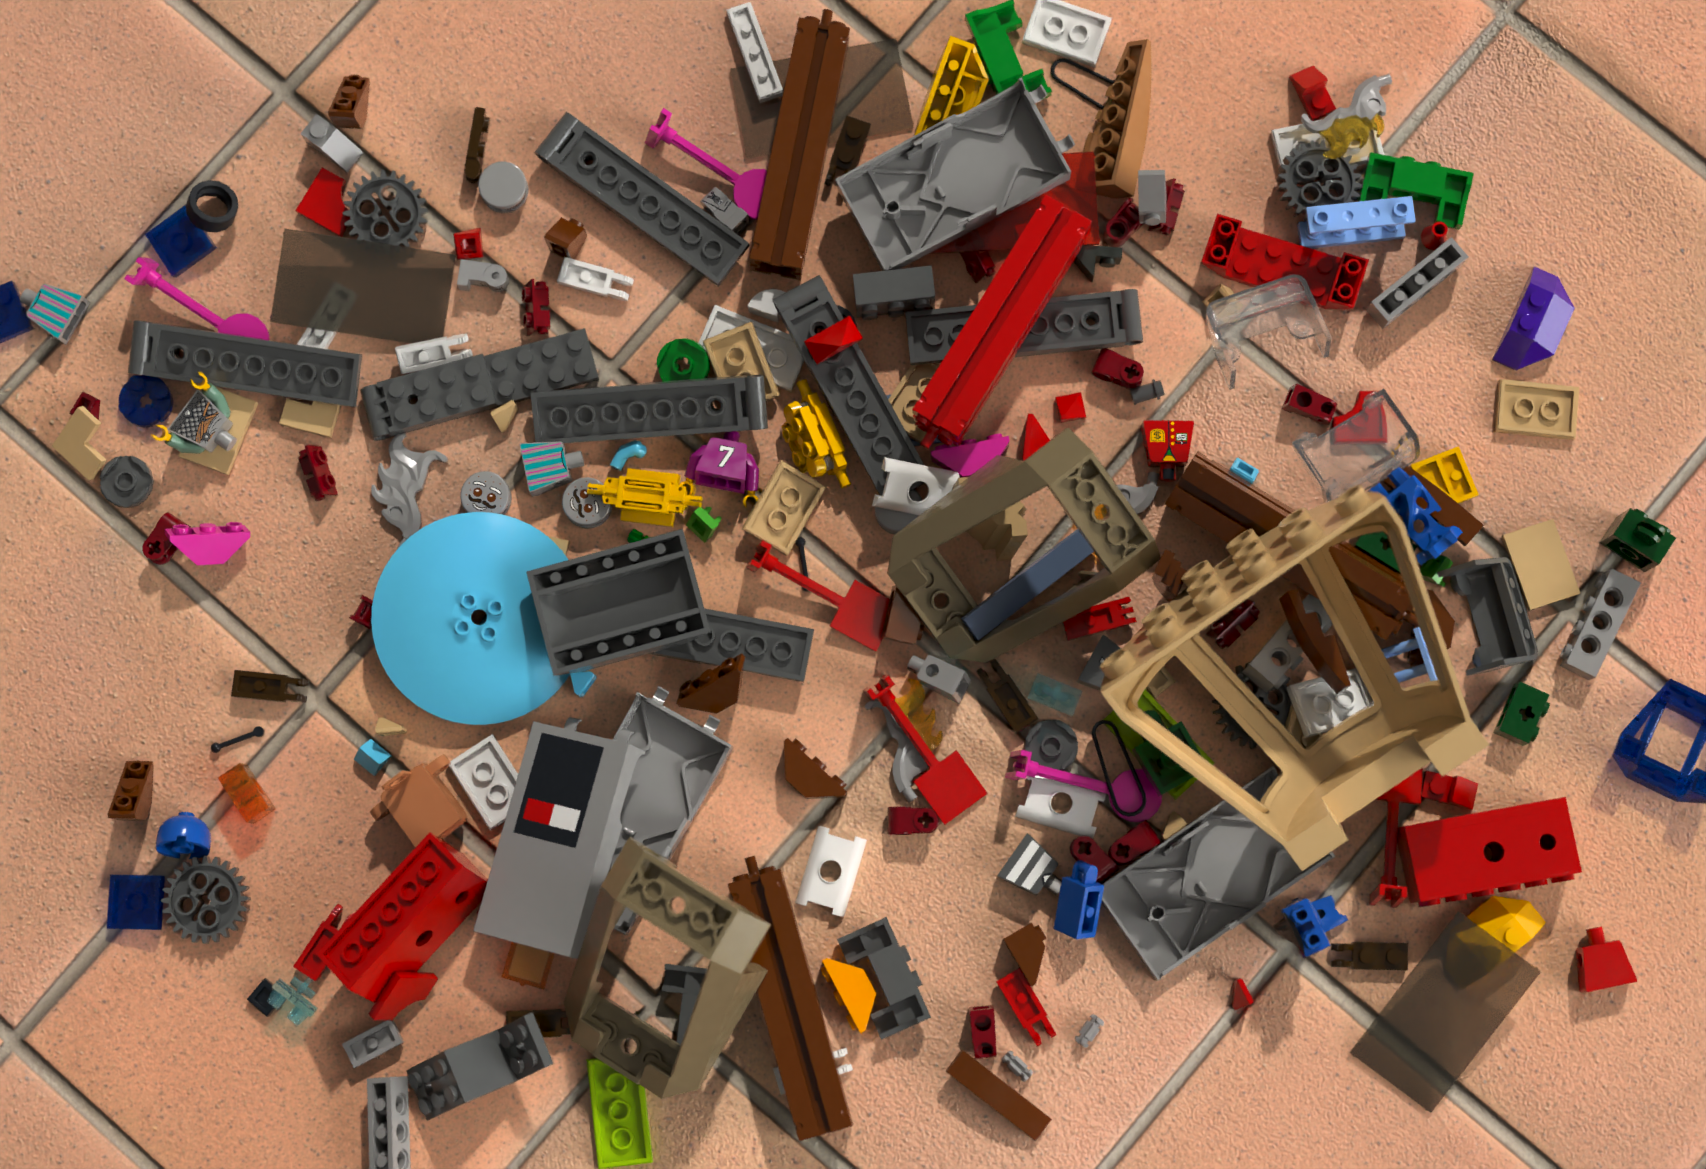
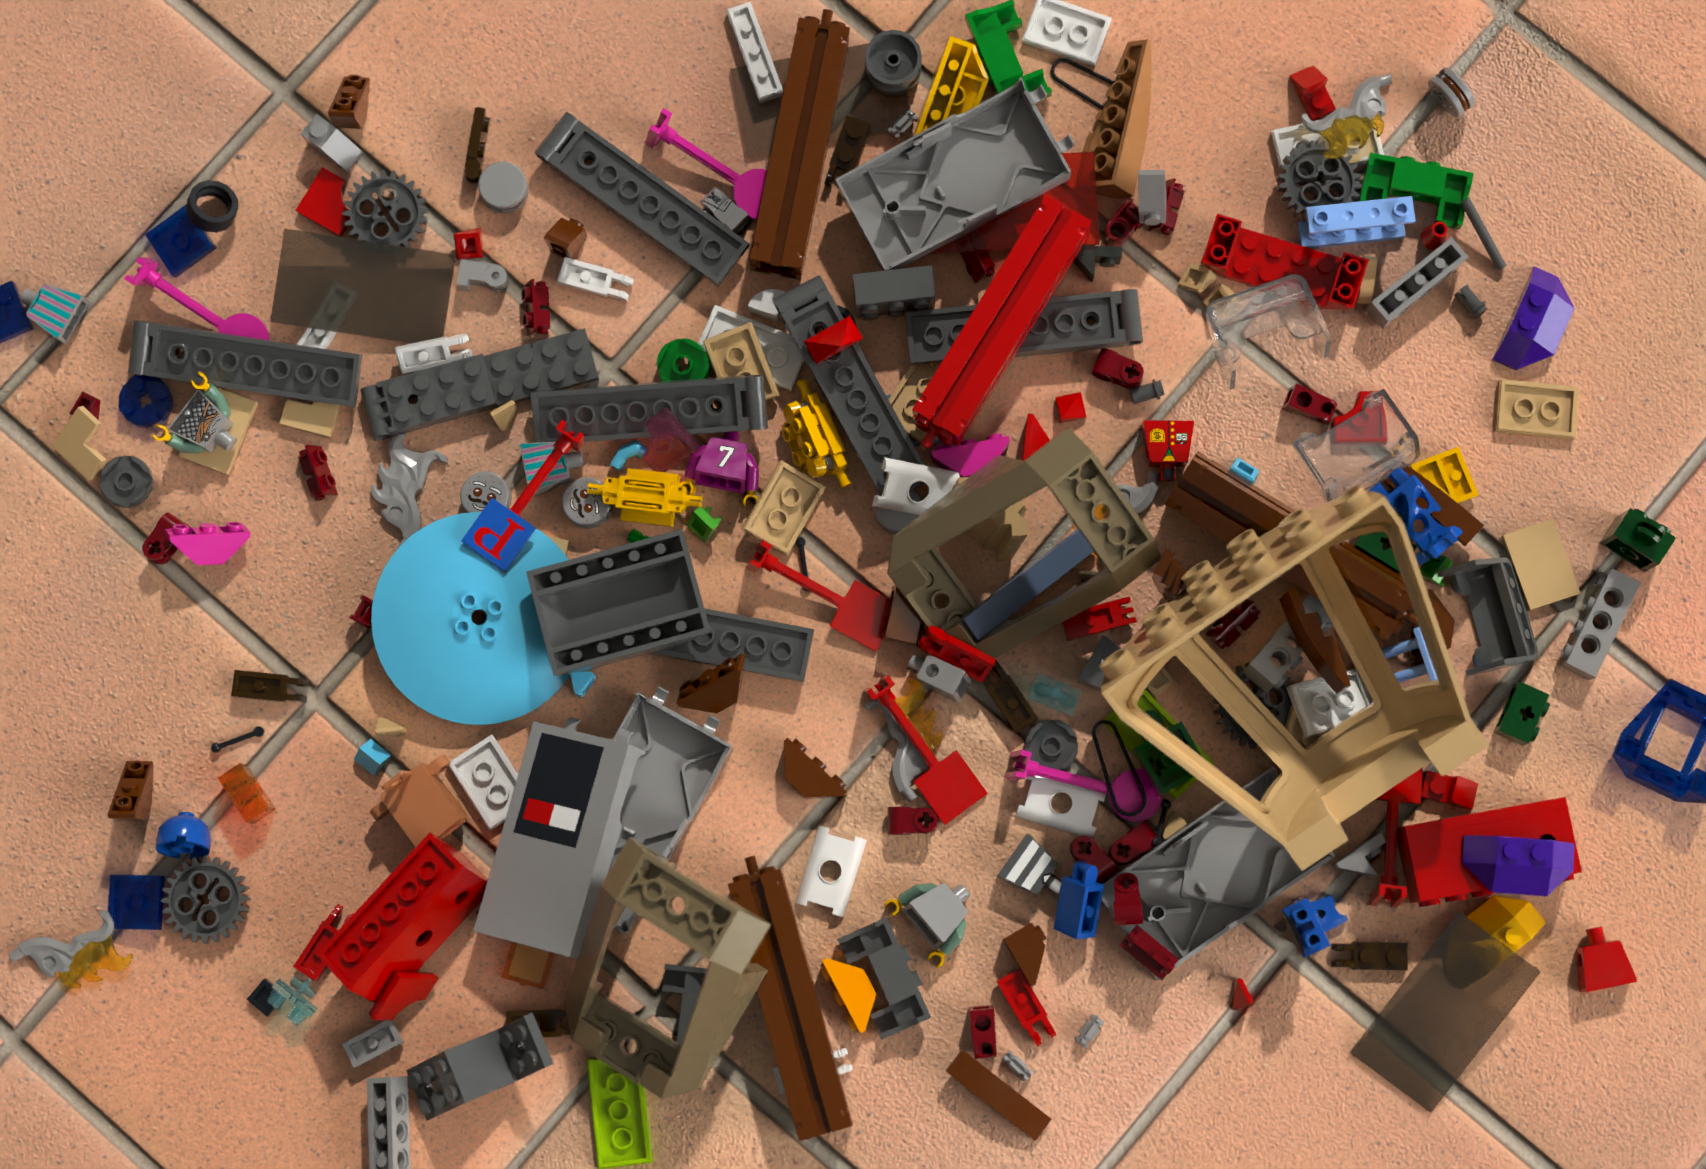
none -> piece [9,910,133,988]
none -> piece [461,420,584,572]
none -> clear pink tile [642,407,700,472]
none -> dark grey wheel [865,30,922,96]
none -> light grey torso [884,883,970,968]
none -> light grey piece [888,110,918,139]
none -> red hinge [919,625,996,682]
none -> dark red piece [1113,872,1143,926]
none -> dark red hinge [1119,924,1179,980]
none -> black hinge [1152,799,1171,846]
none -> tan slope [1177,263,1216,294]
none -> light grey slope [1332,833,1387,876]
none -> tan beam [1356,255,1377,305]
none -> light grey head [1428,67,1475,118]
none -> dark grey pin [1454,285,1487,319]
none -> dark grey bar [1460,197,1507,270]
none -> dark purple wedge [1462,835,1574,897]

